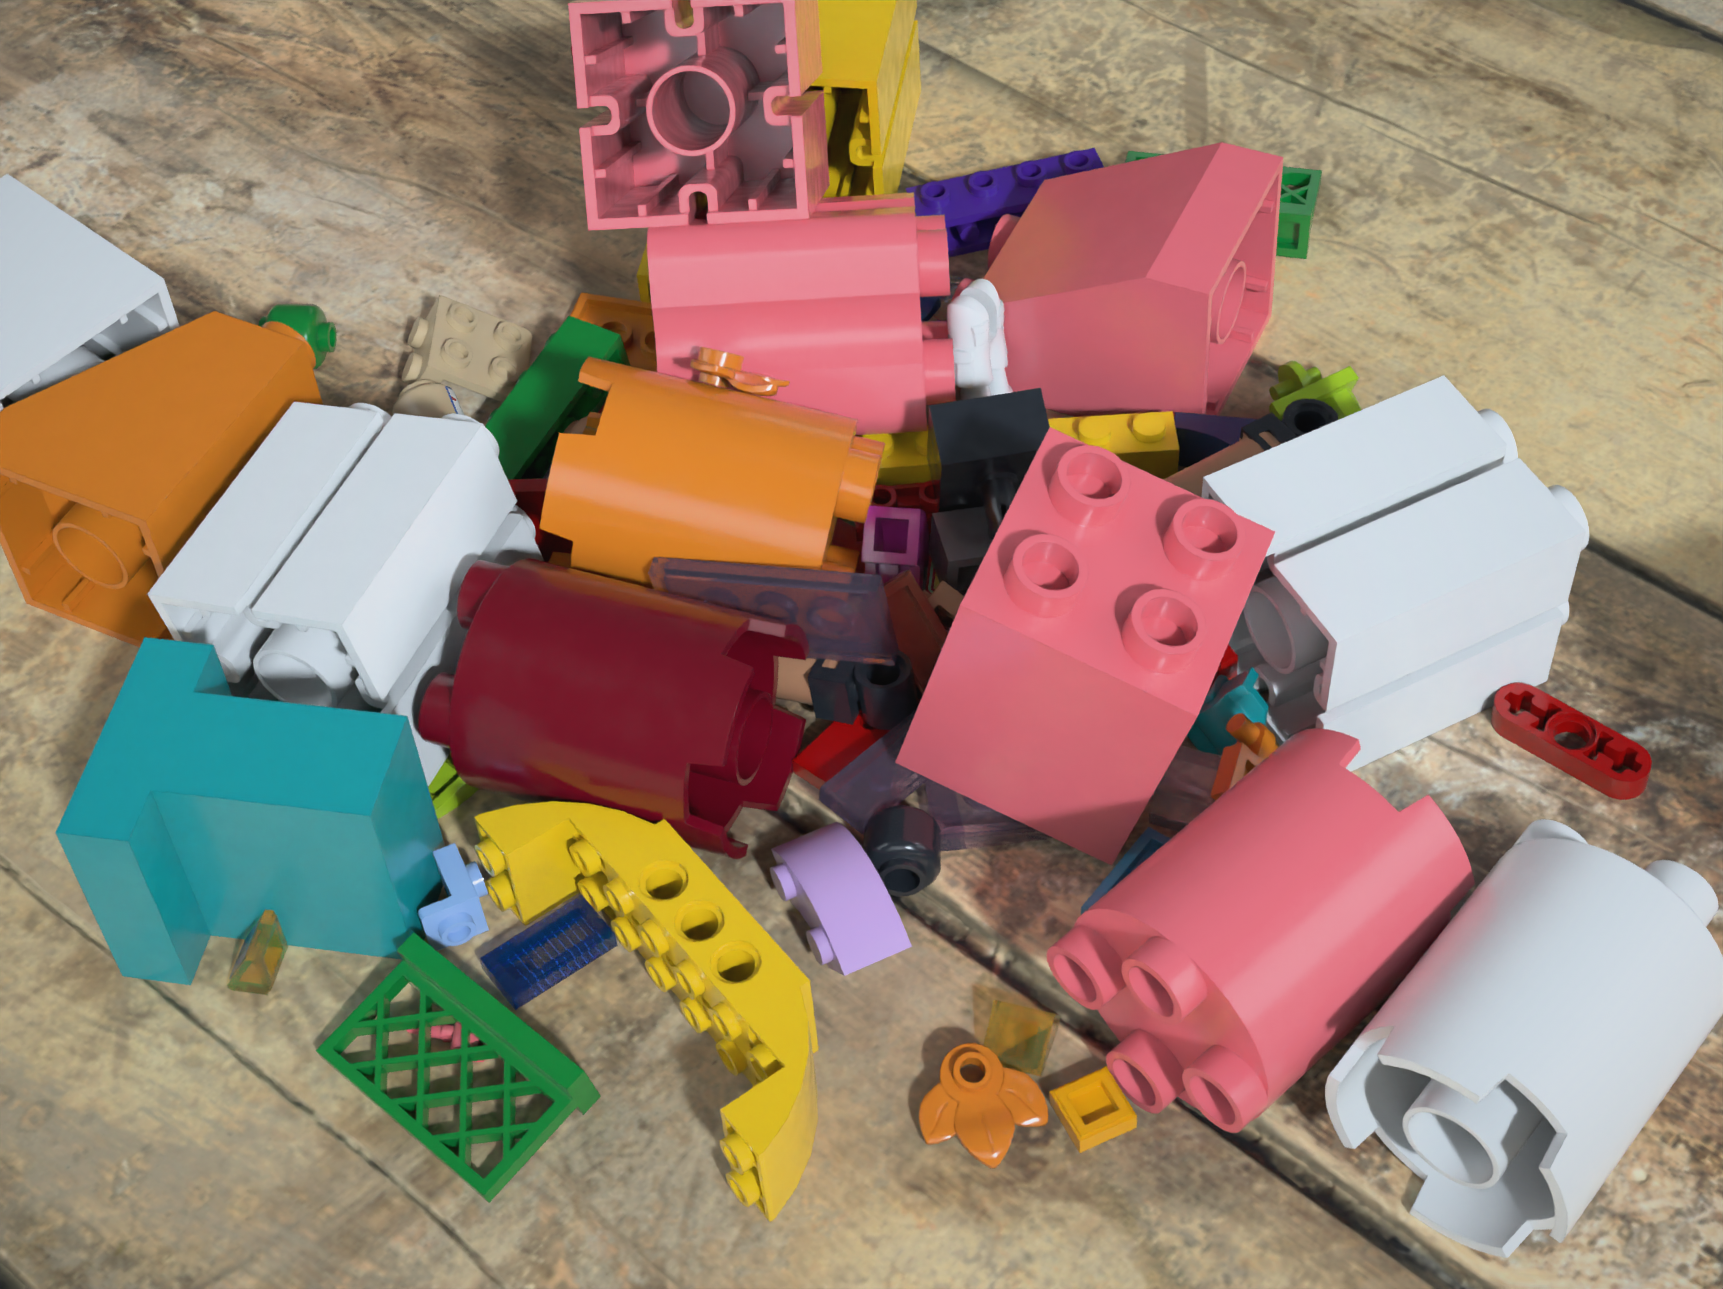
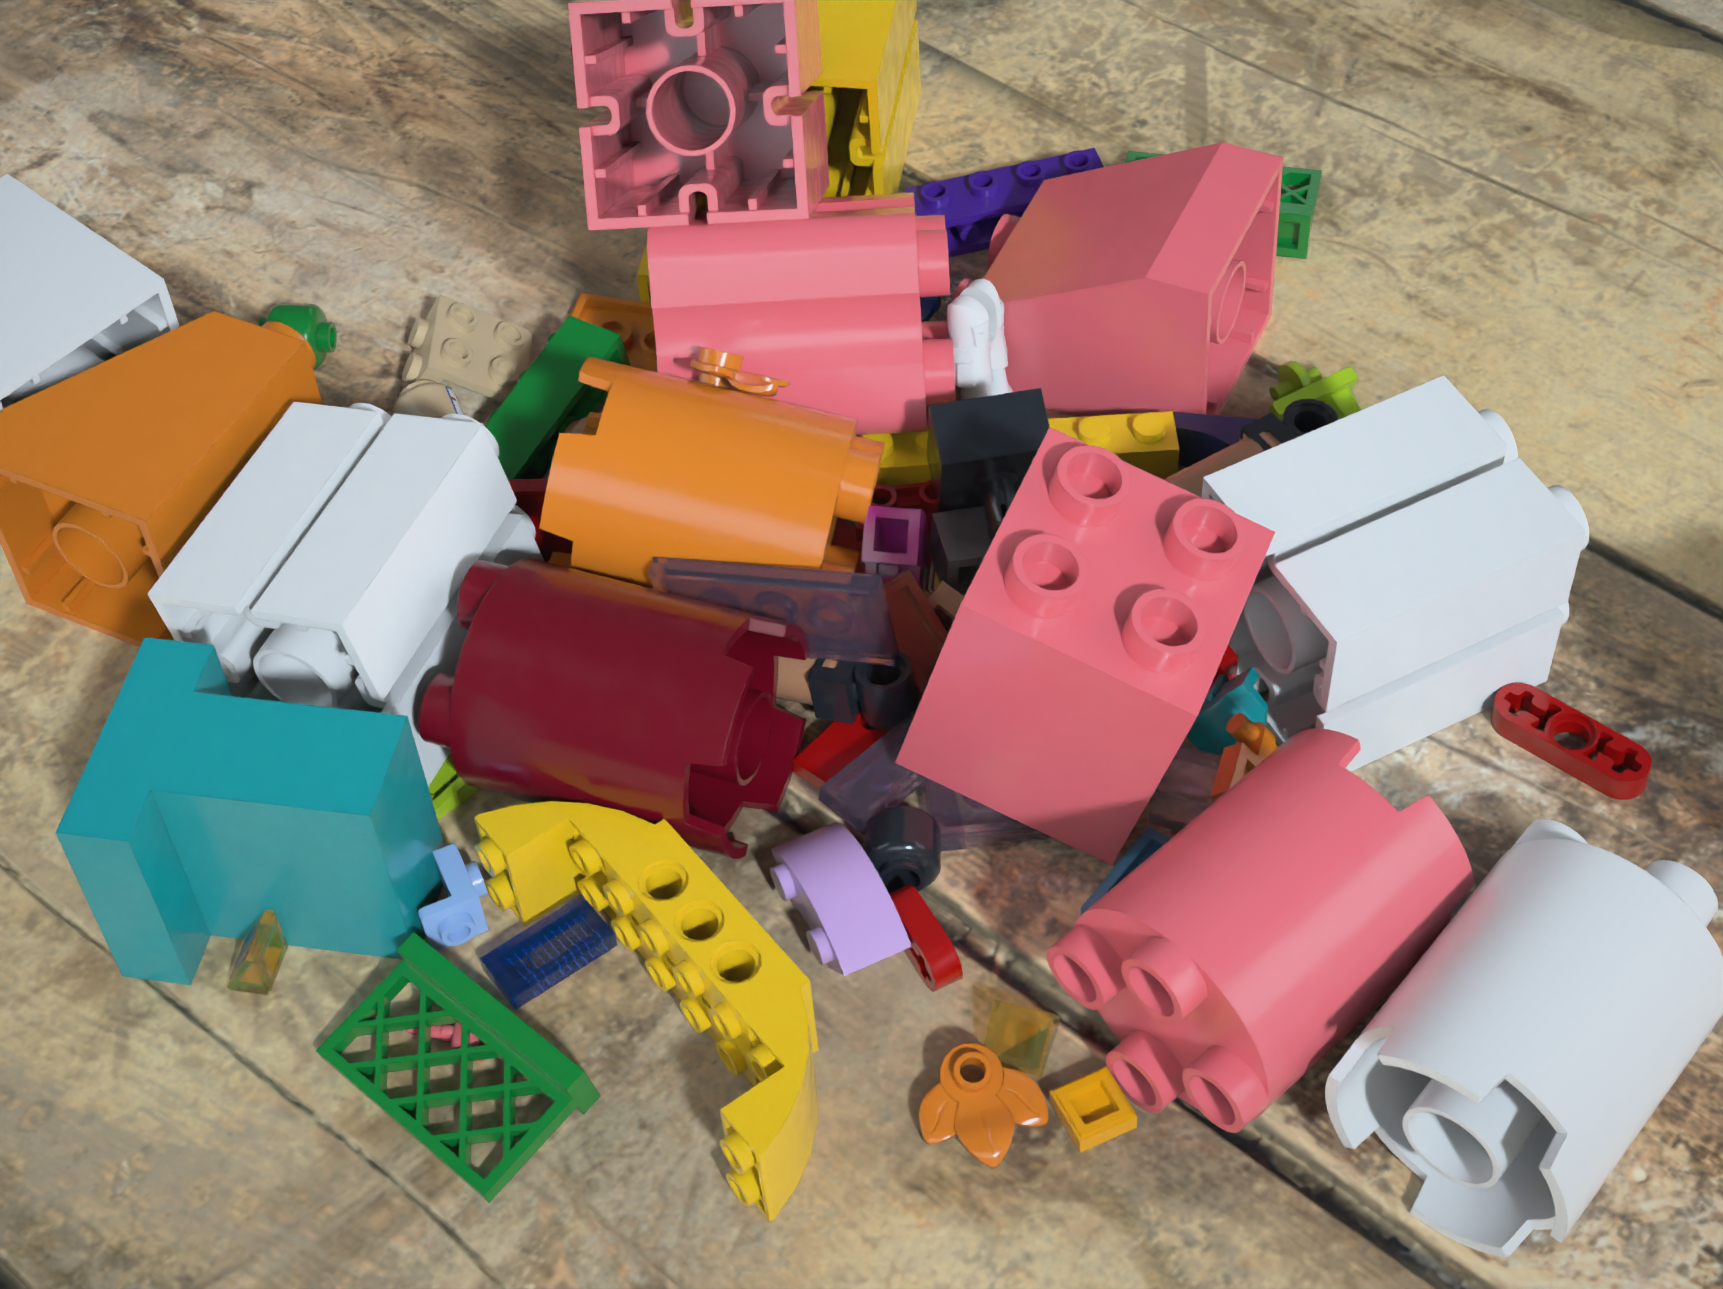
none -> red beam [889,884,963,992]

